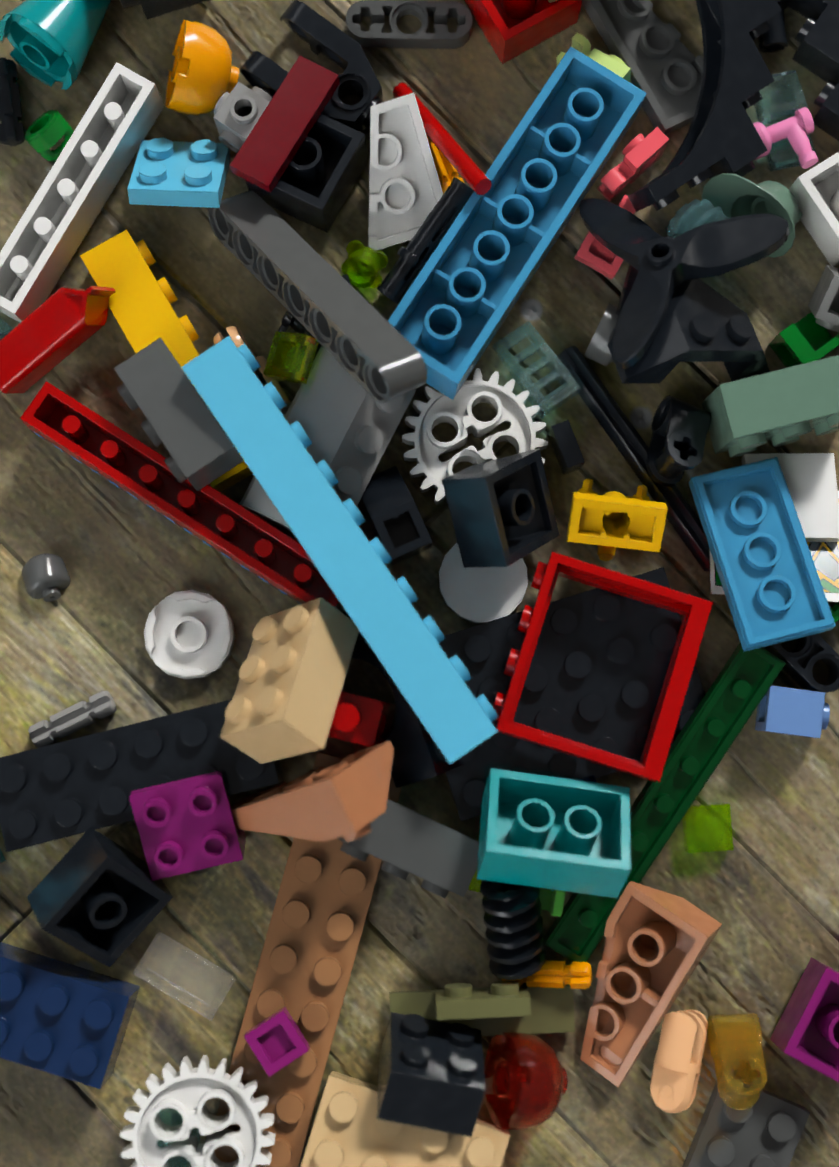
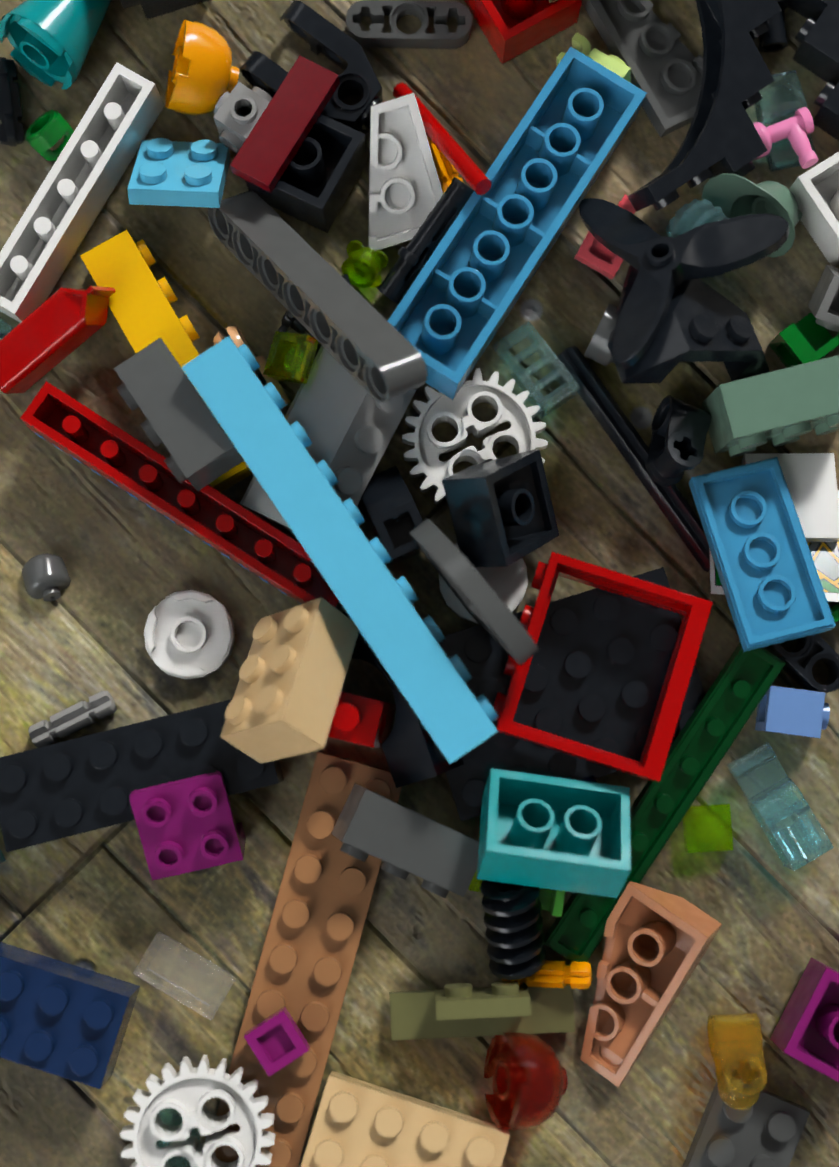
black brick [27,827,173,967] -> none
nougat wedge [231,740,394,843] -> none
black brick [377,1012,486,1137] -> none
black tile [548,420,585,475] -> none
yellow piece [567,478,667,561] -> none
coral plate [598,127,669,202] -> none
light nougat arm [650,1009,708,1113] -> none
none -> dark grey beam [409,518,539,666]
none -> clear light blue piece [727,742,834,871]

